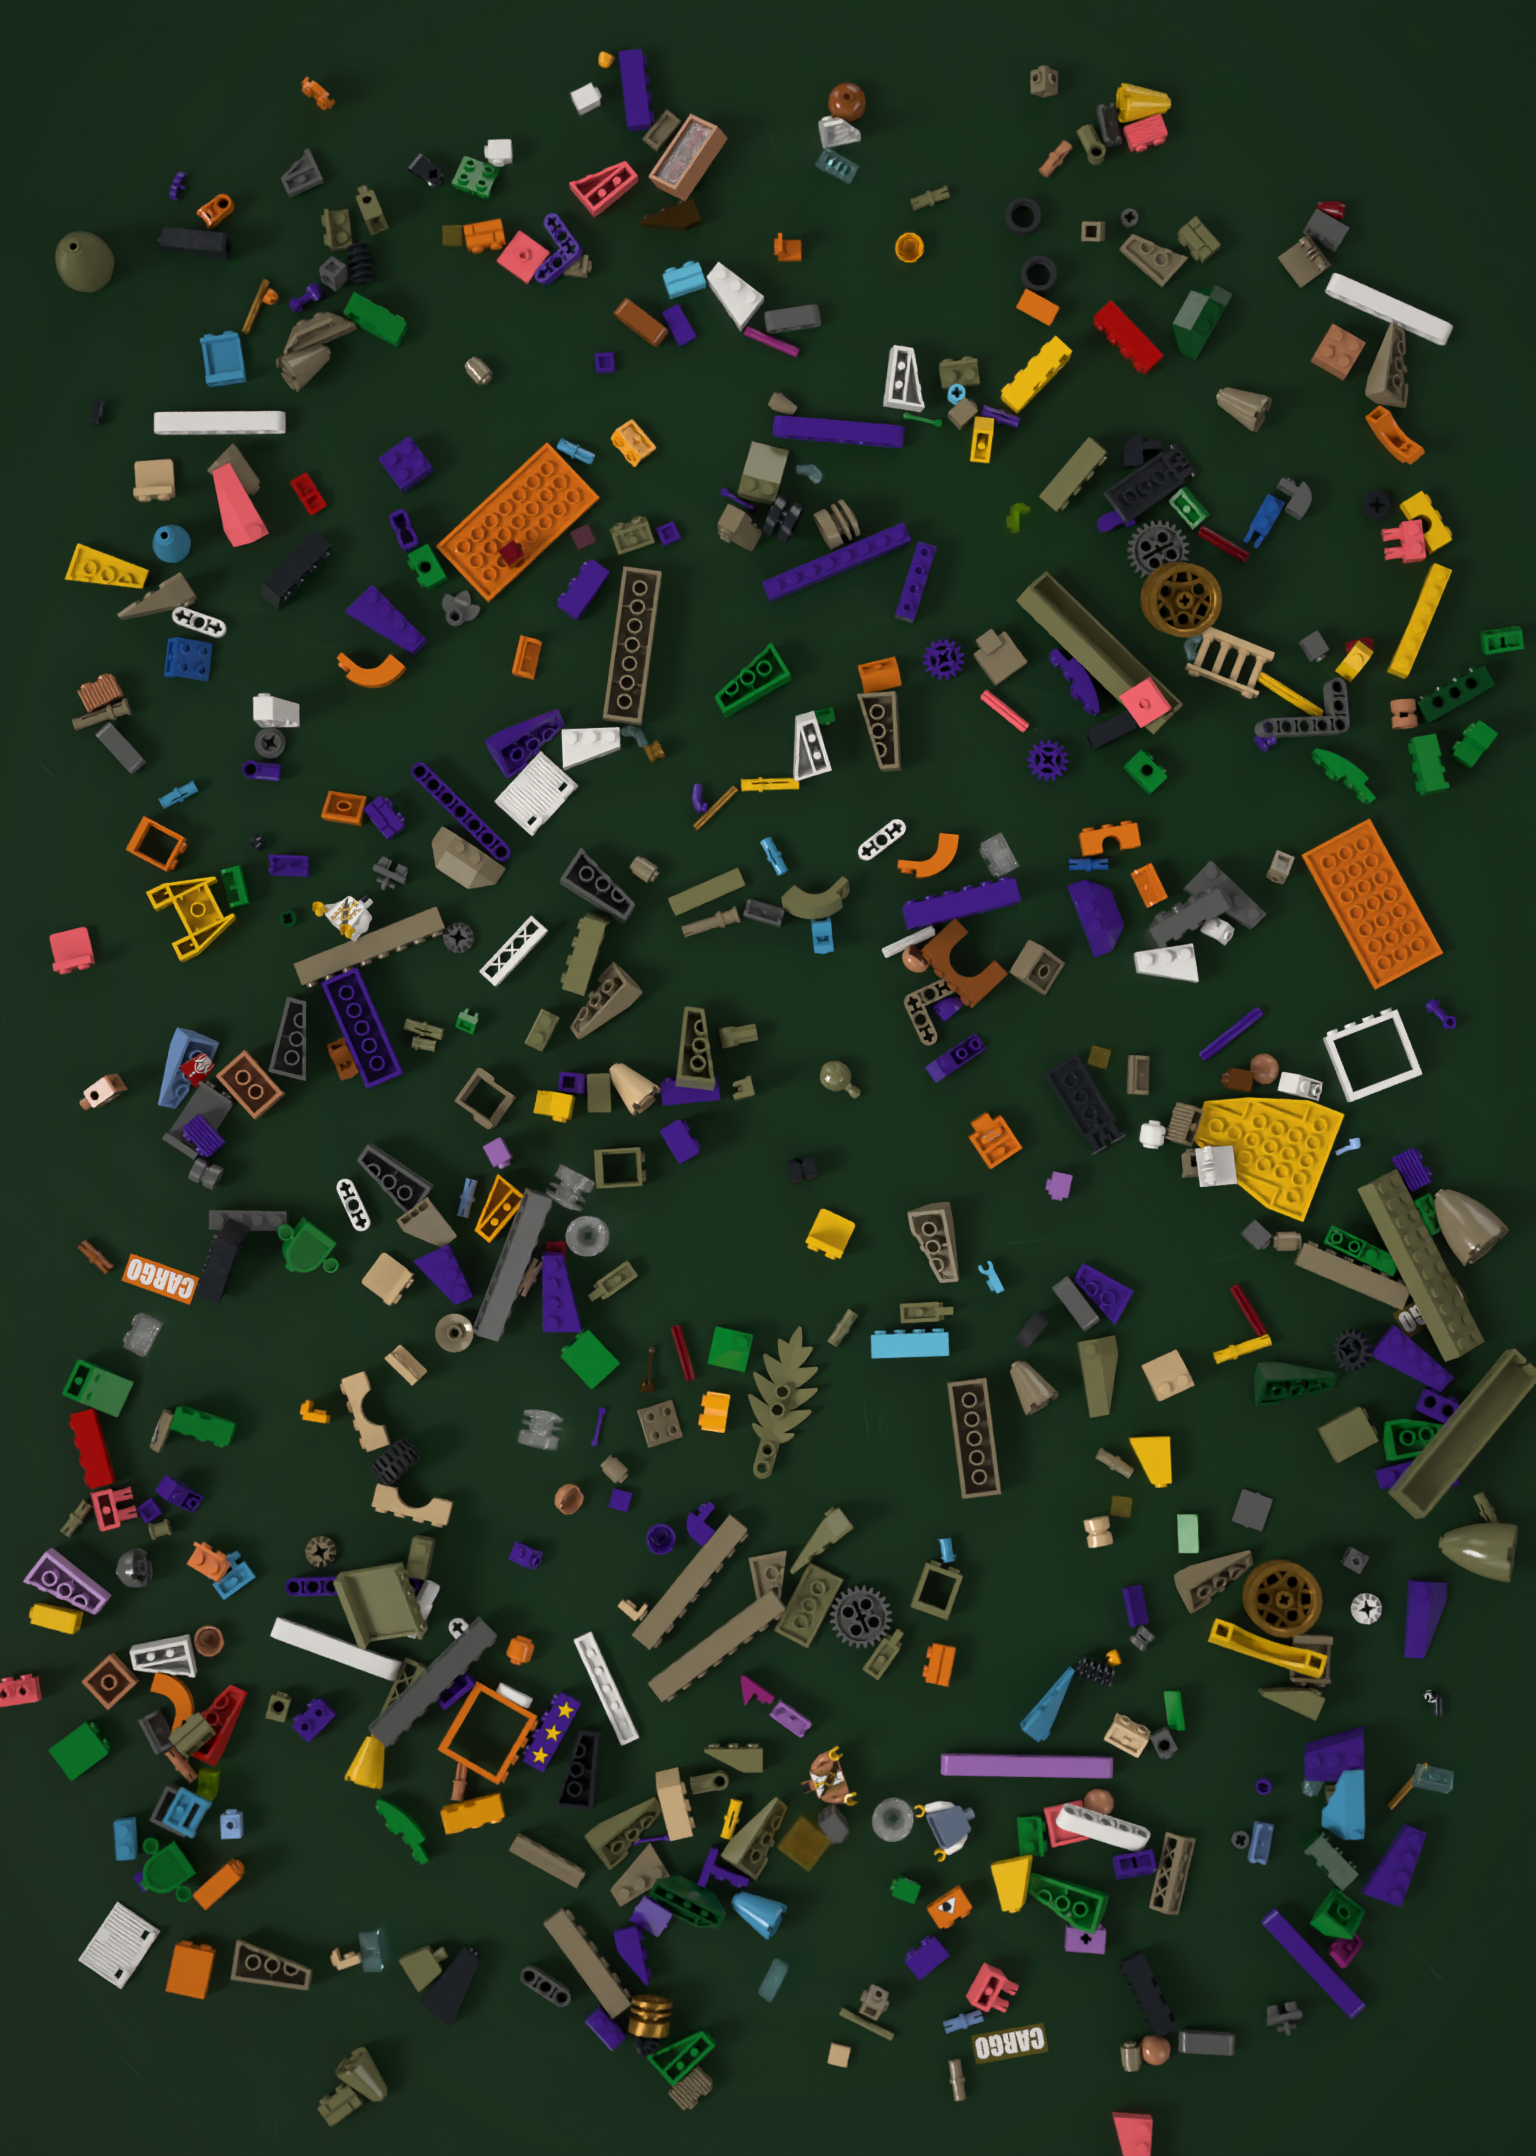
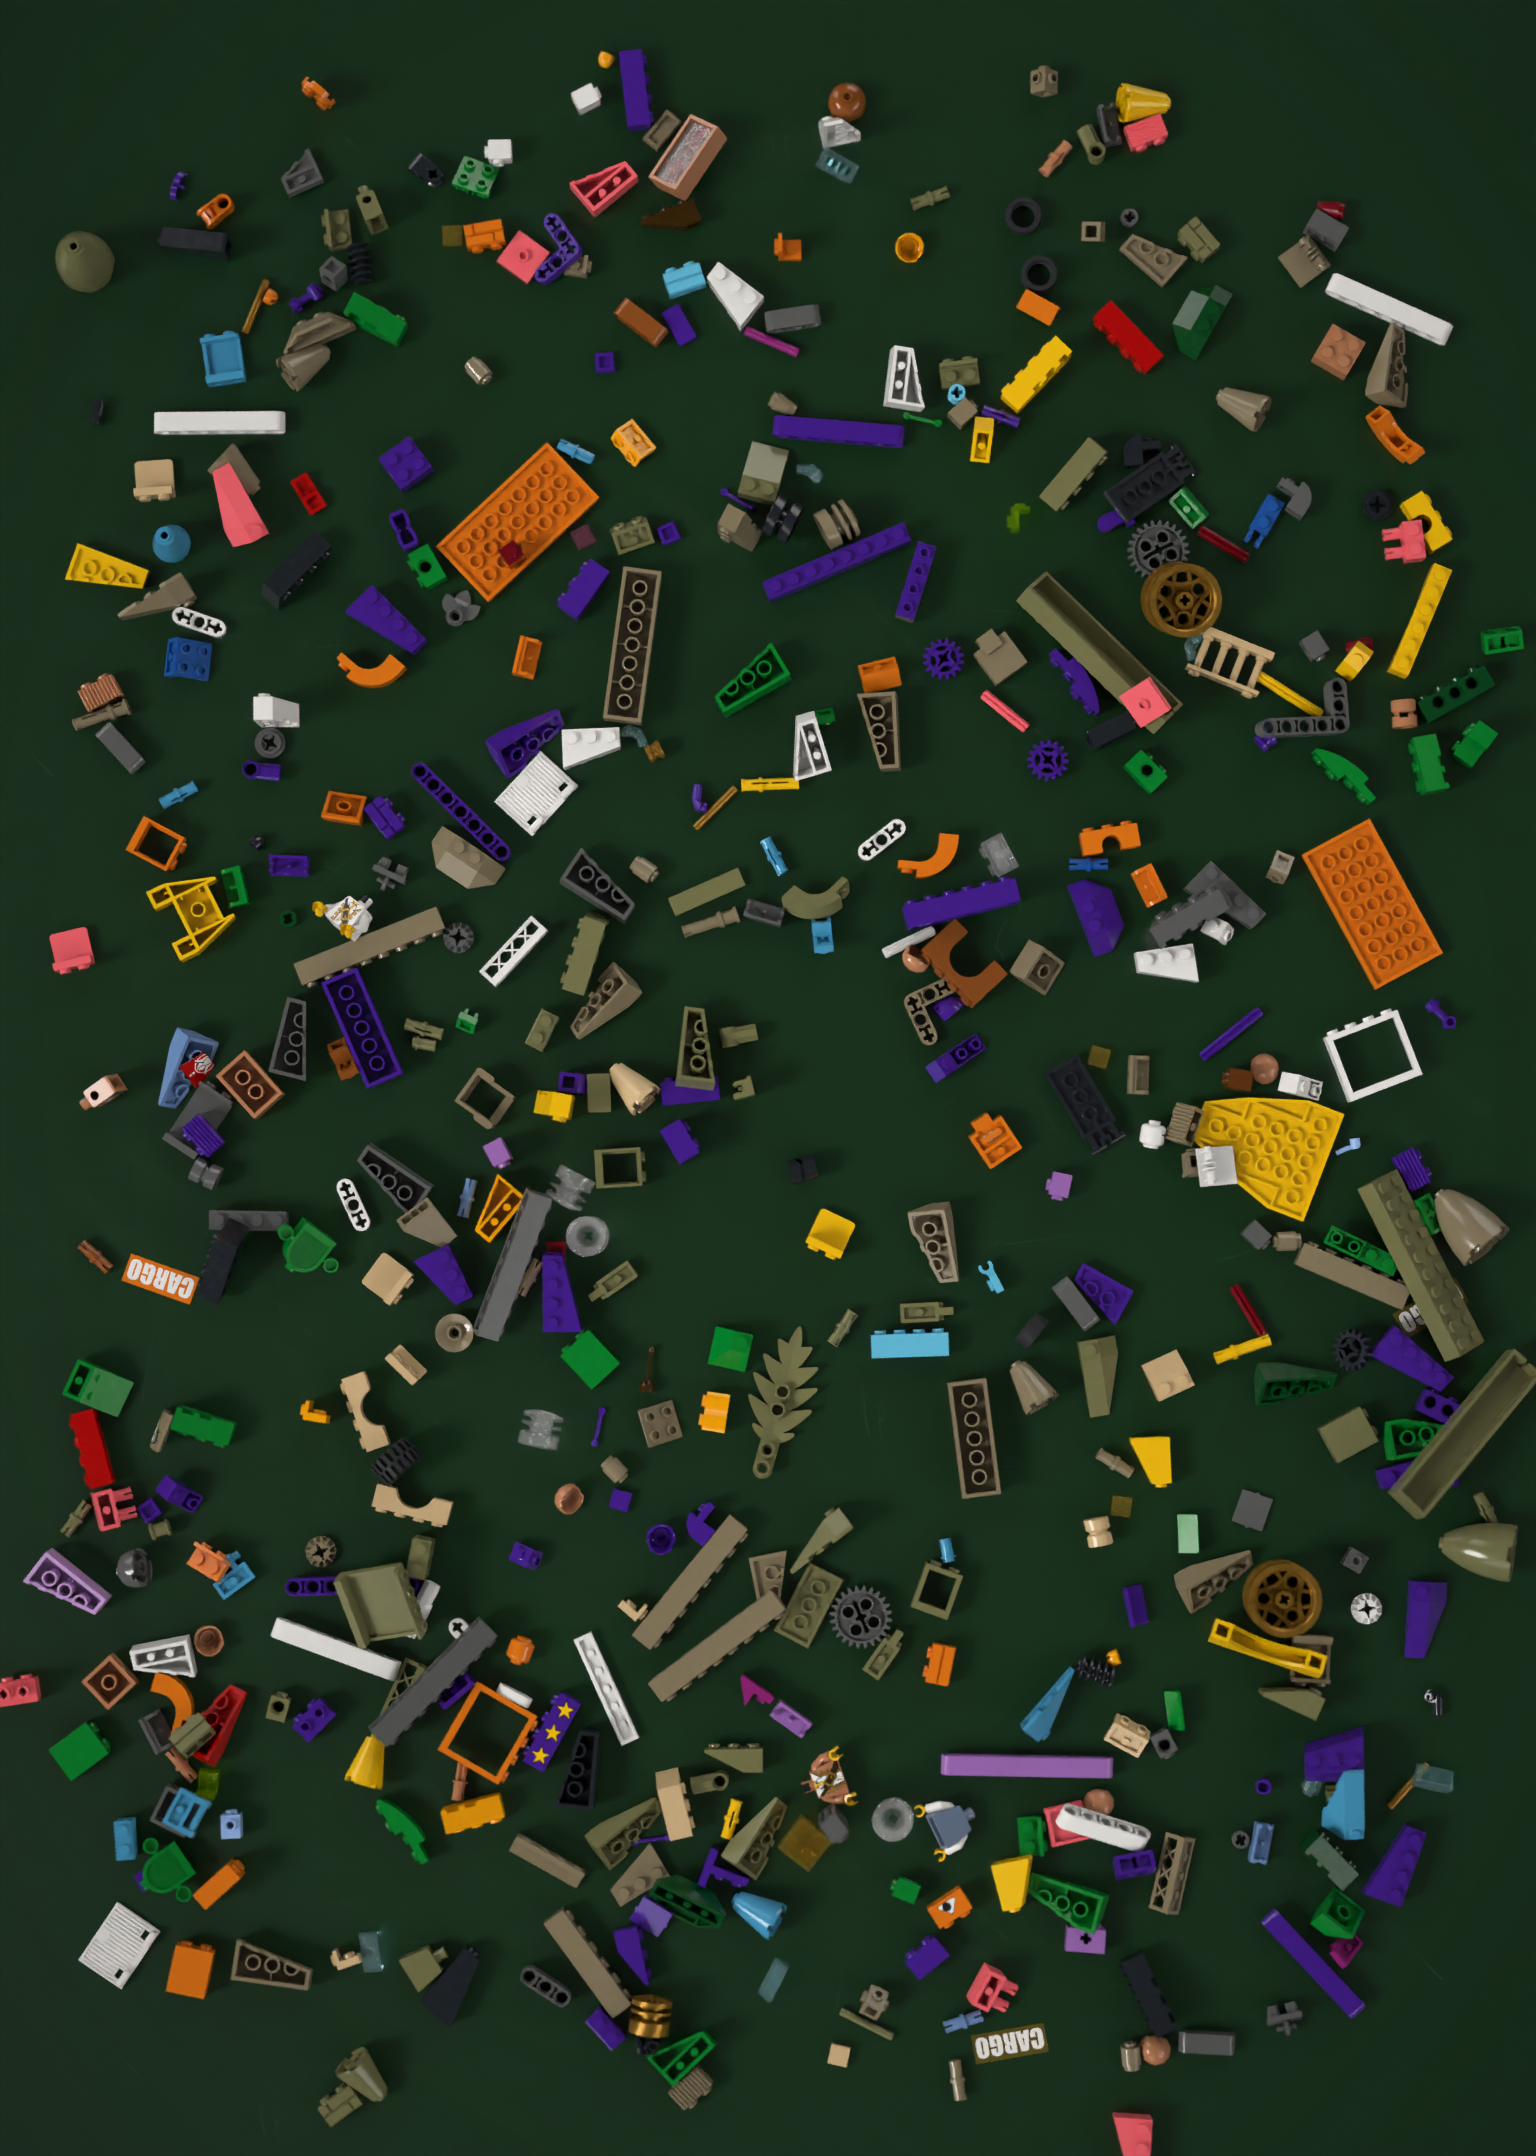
yellow slope [29,1602,84,1634] -> none
clear brick [123,1312,164,1357] -> none
dark red axle [671,1325,696,1381] -> none
olive hair [820,1061,860,1098] -> none
dark grey wheel [1129,1625,1156,1652] -> none

